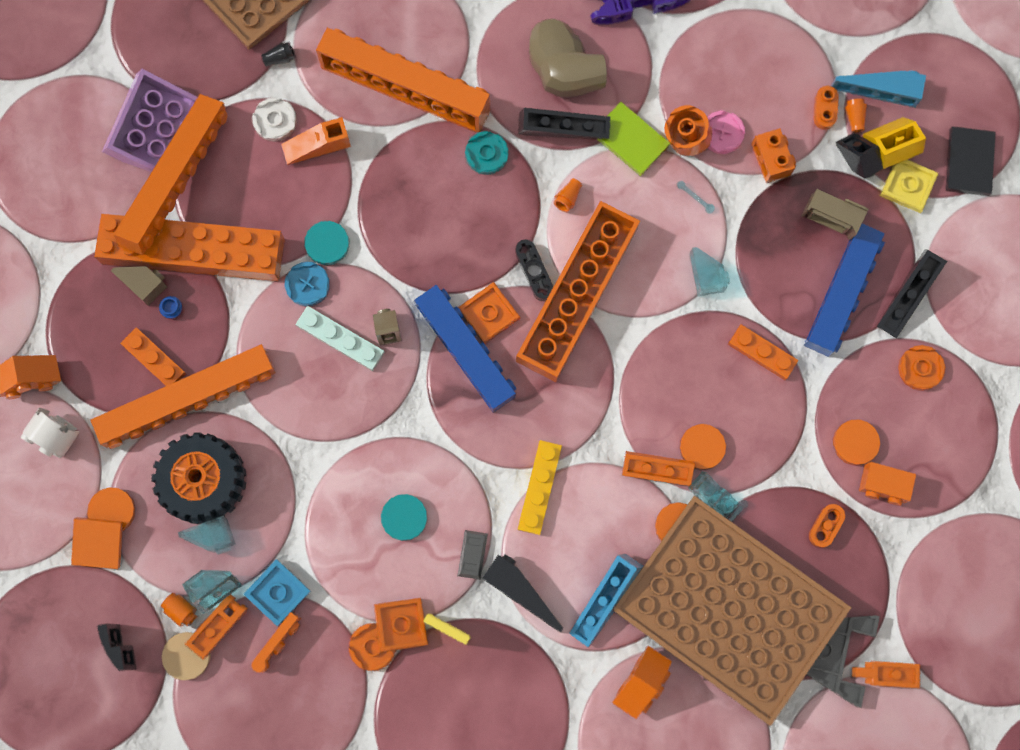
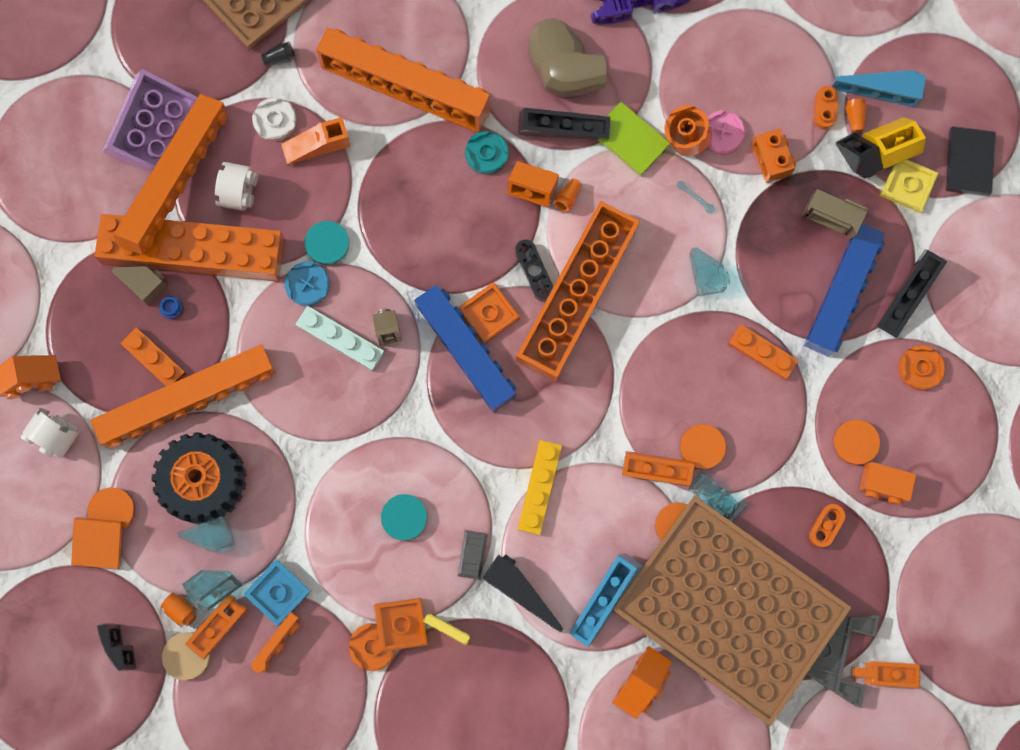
none -> white brick [215,162,258,211]
none -> orange brick [507,161,559,207]

